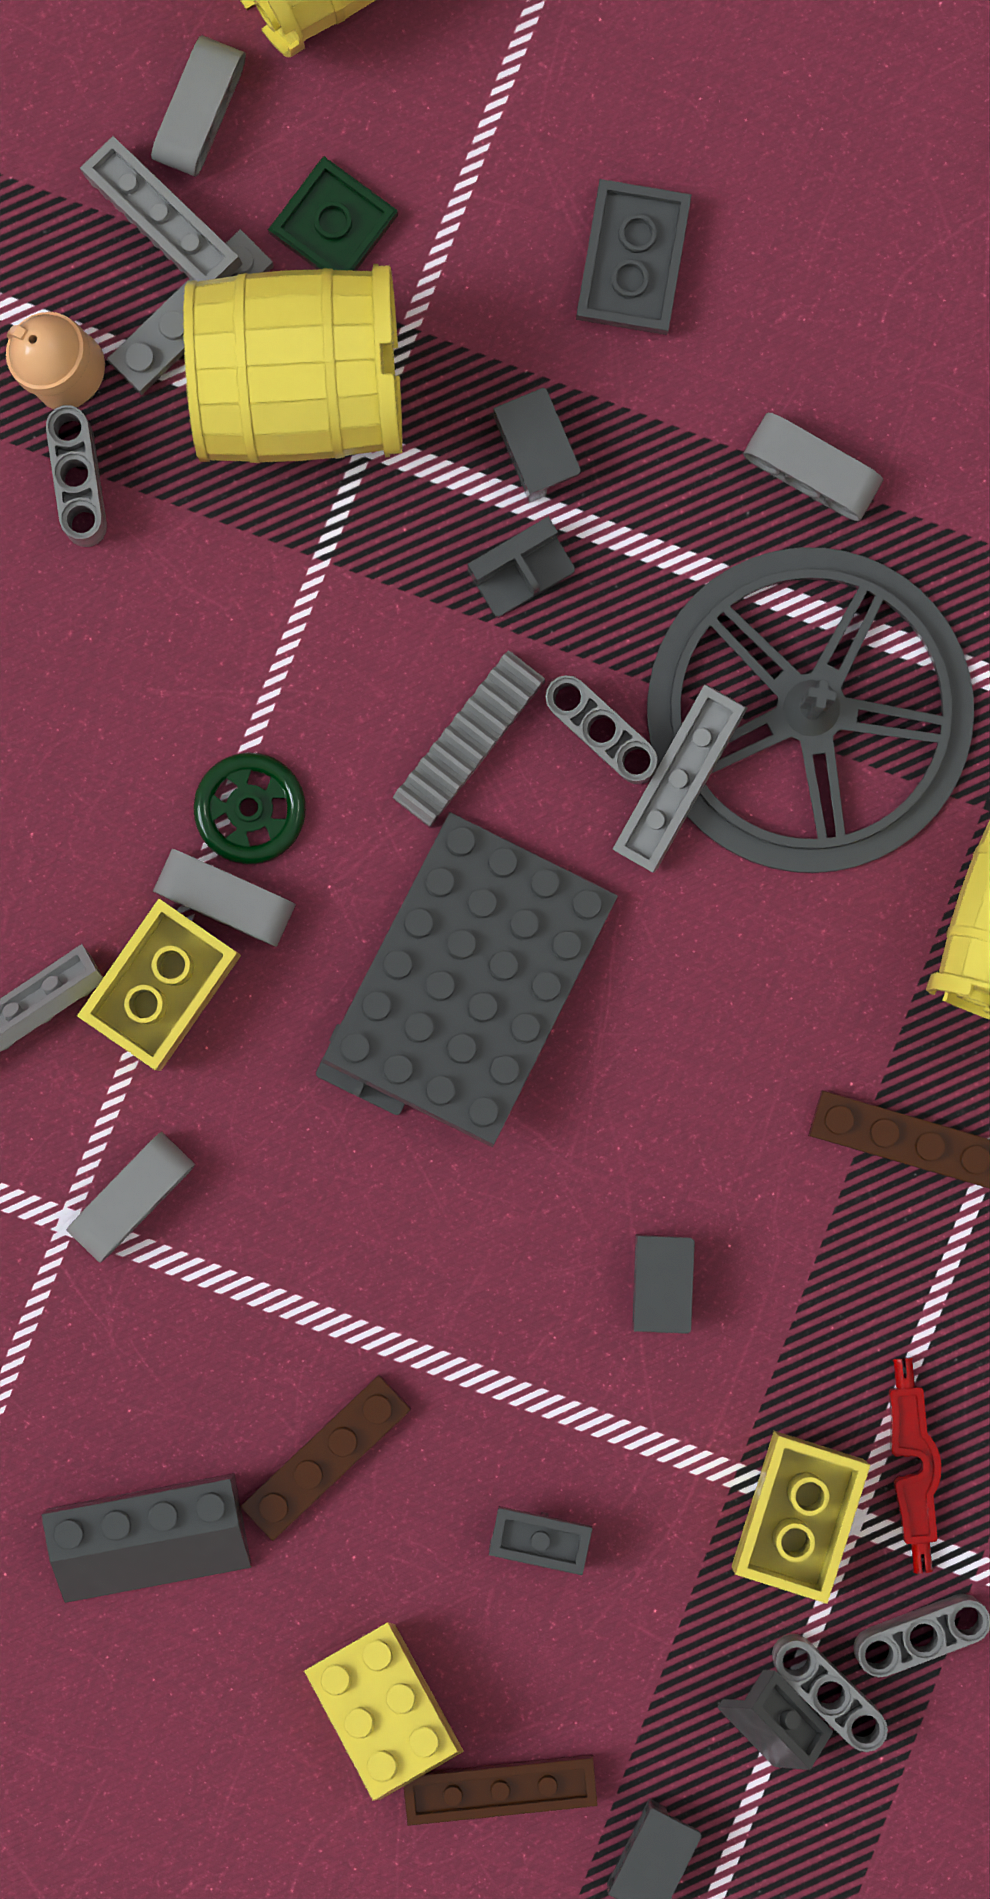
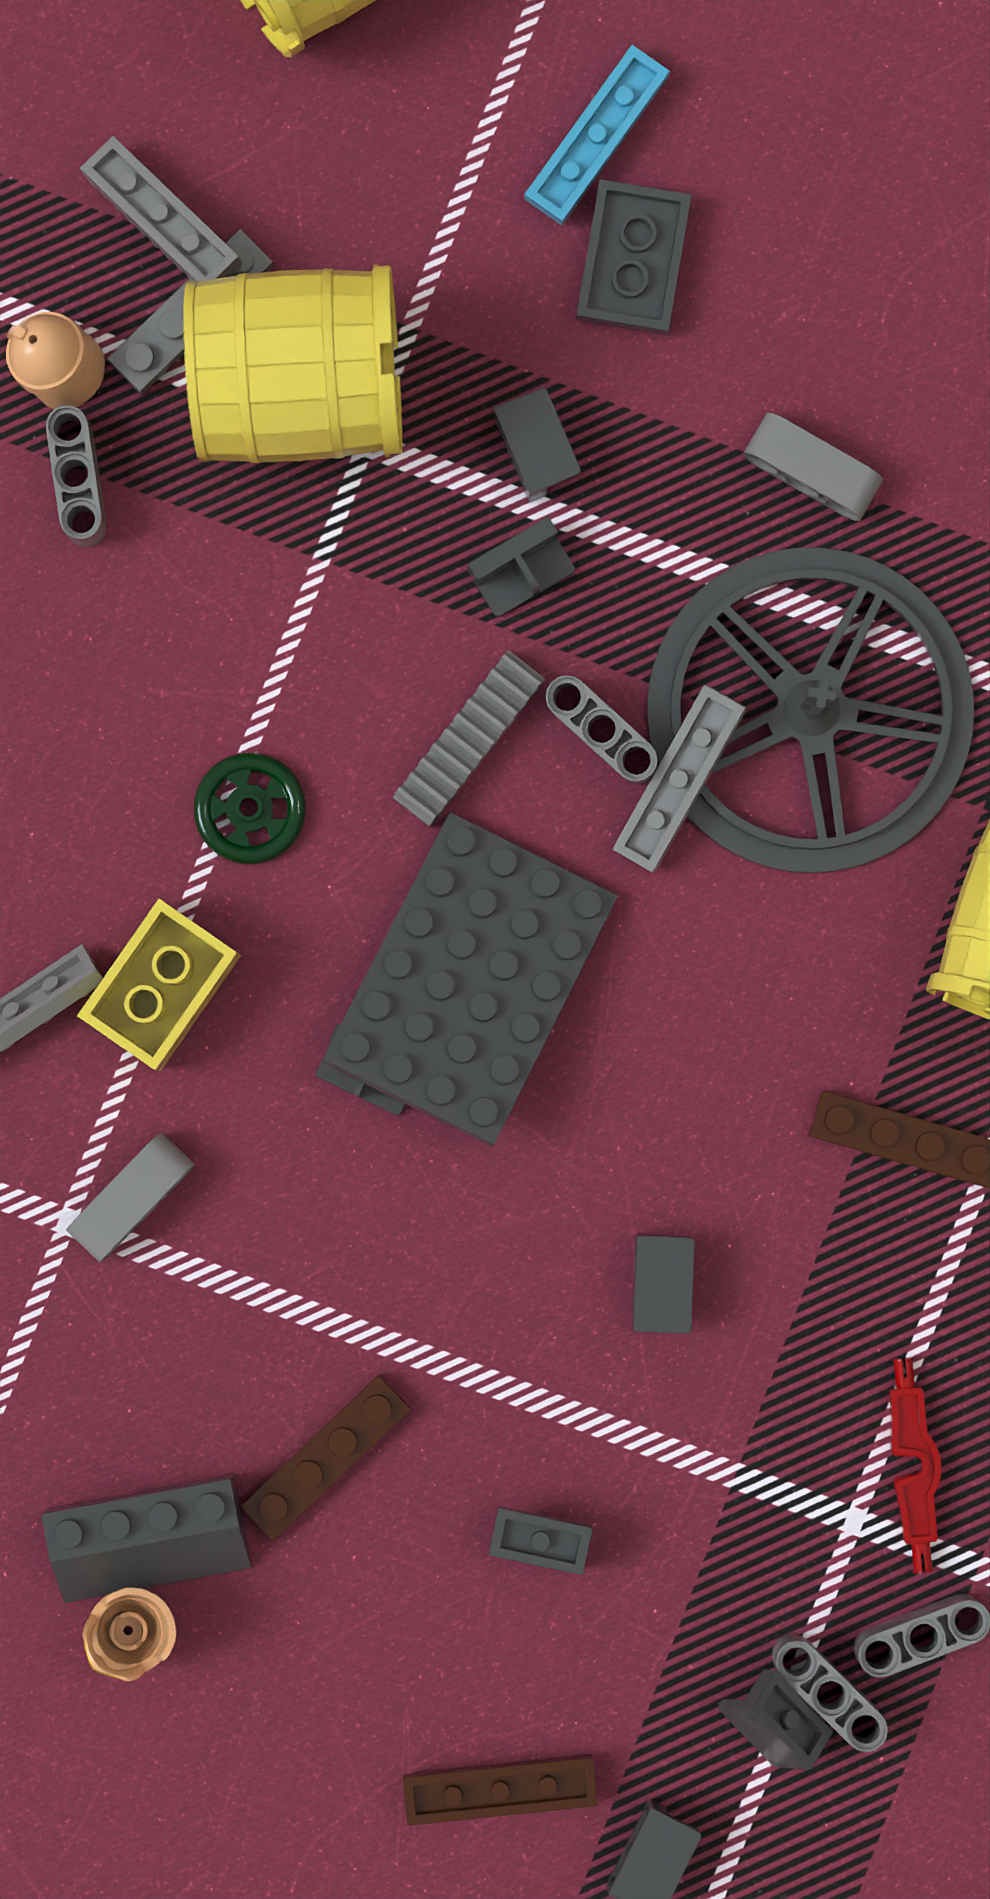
light grey beam [151,35,246,177] -> none
light grey beam [153,849,296,947] -> none
dark green tile [268,156,398,271] -> none
light yellow brick [304,1622,464,1801] -> none
light yellow brick [732,1431,870,1604] -> none
none -> light nougat helmet [82,1588,176,1682]
none -> medium azure plate [524,45,670,226]

